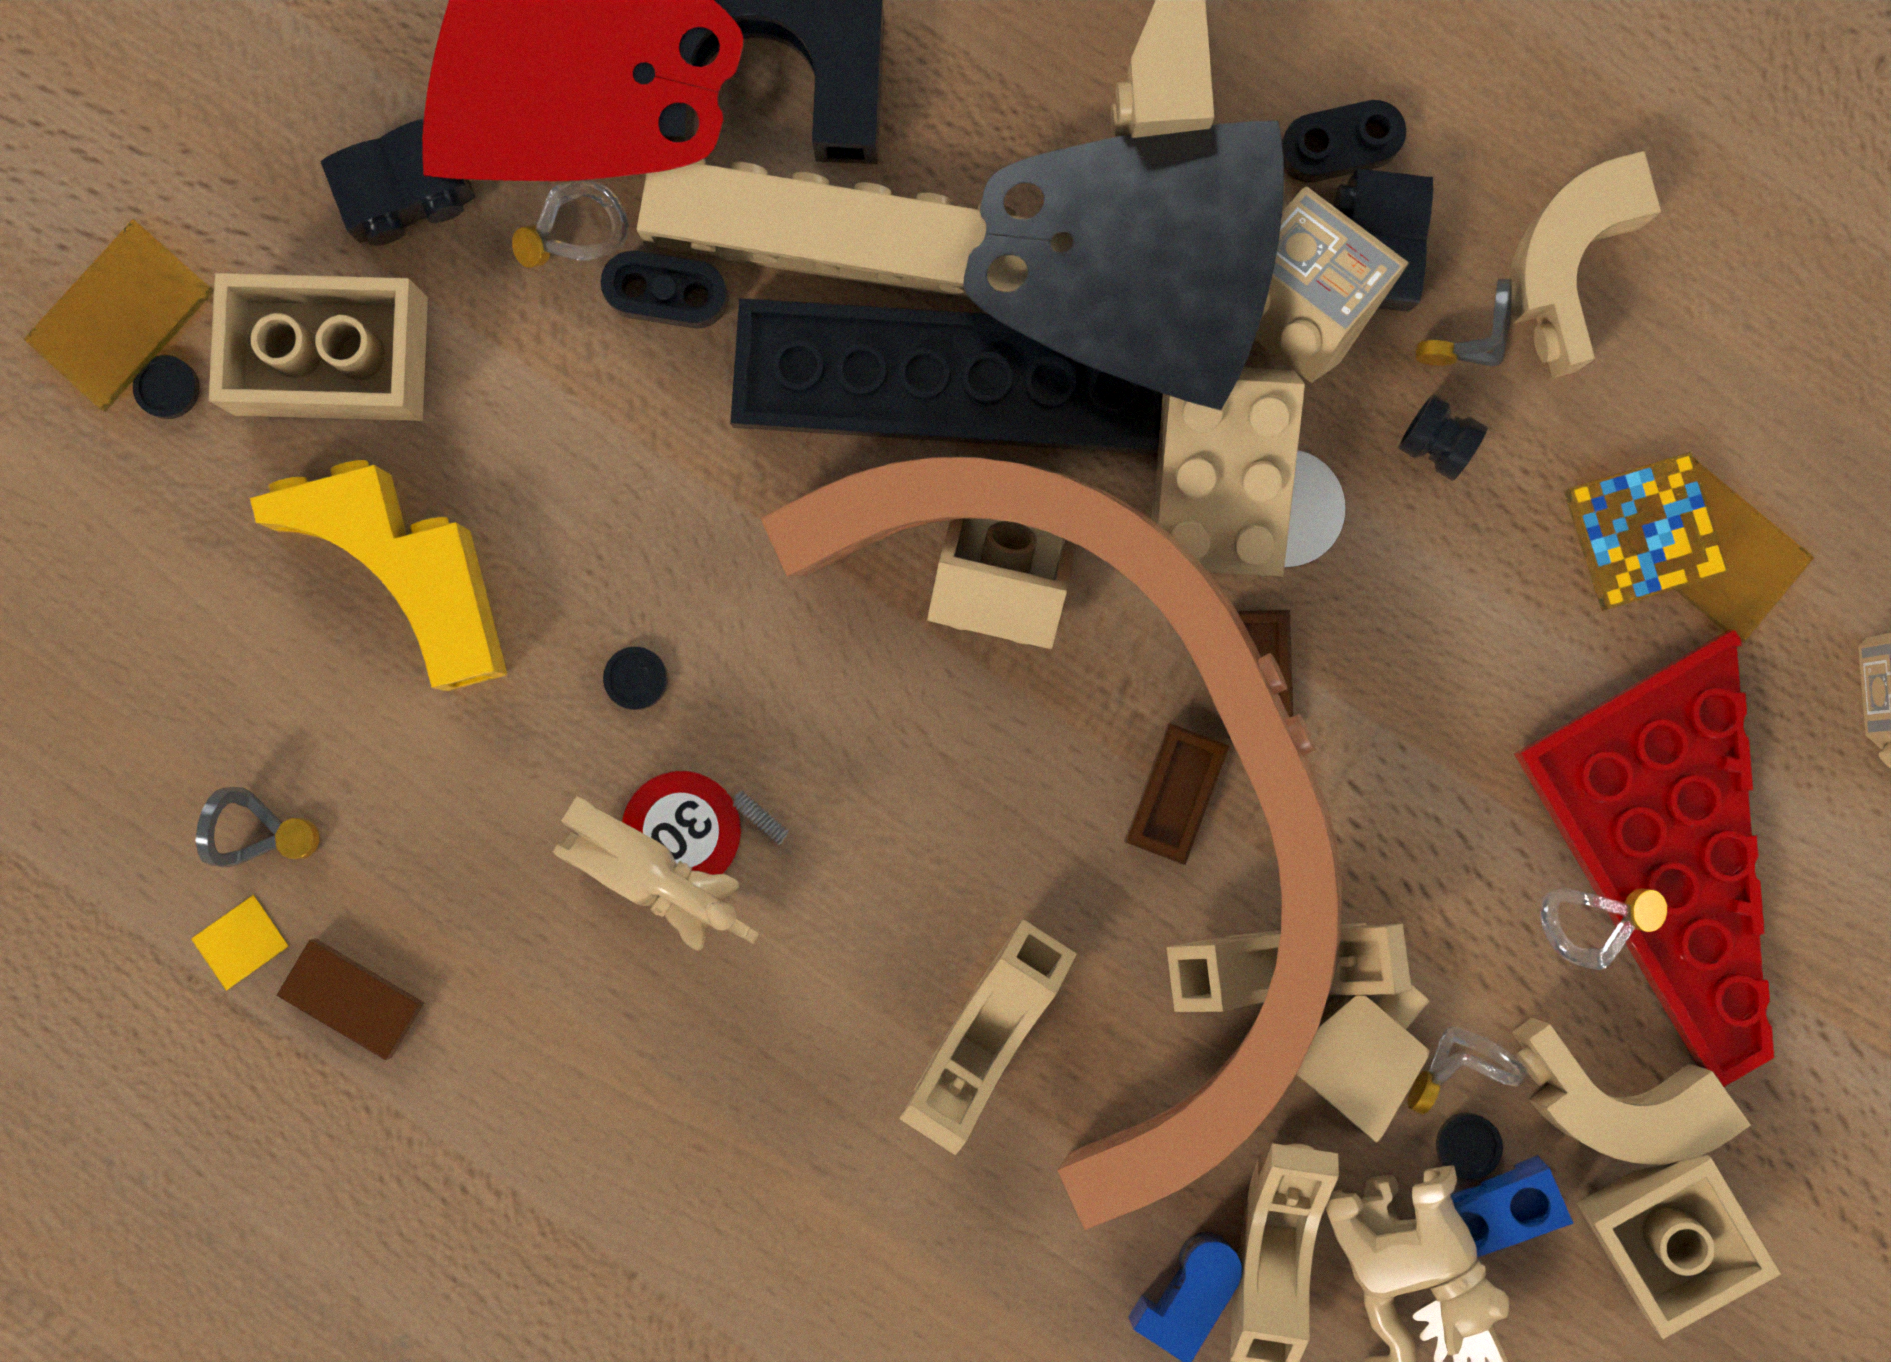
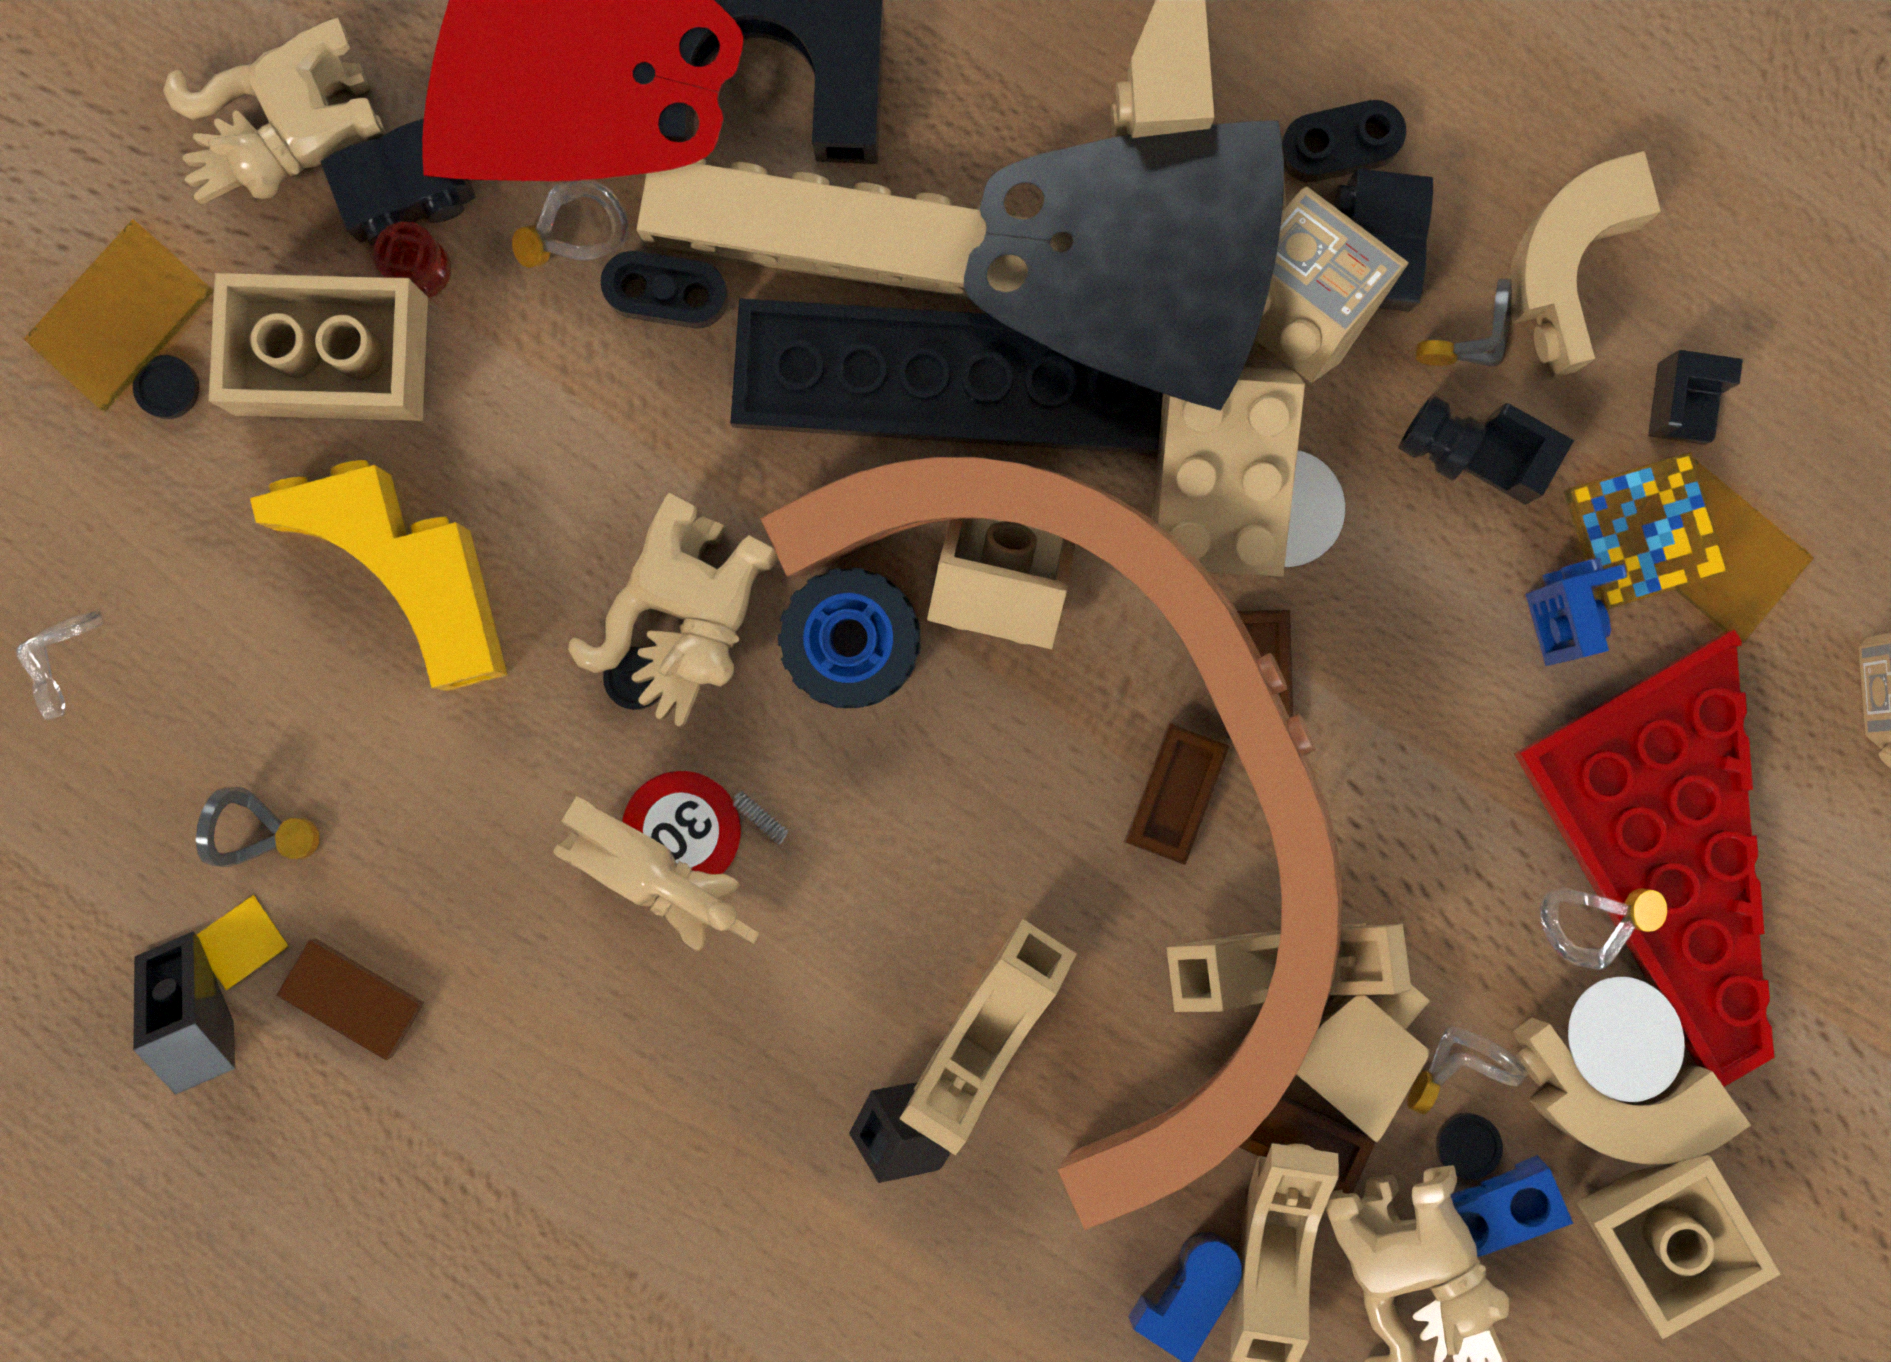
none -> clear piece [16,611,104,720]
none -> black slope [133,931,235,1095]
none -> tan animal [163,18,386,204]
none -> clear red wheel [373,222,452,298]
none -> tan animal [568,493,779,728]
none -> black wheel [778,567,921,709]
none -> black panel [849,1082,951,1183]
none -> reddish brown tile [1239,1096,1376,1194]
none -> black panel [1464,403,1574,505]
none -> blue bracket [1525,558,1628,666]
none -> white sticker [1568,977,1685,1102]
none -> black panel [1648,349,1743,445]

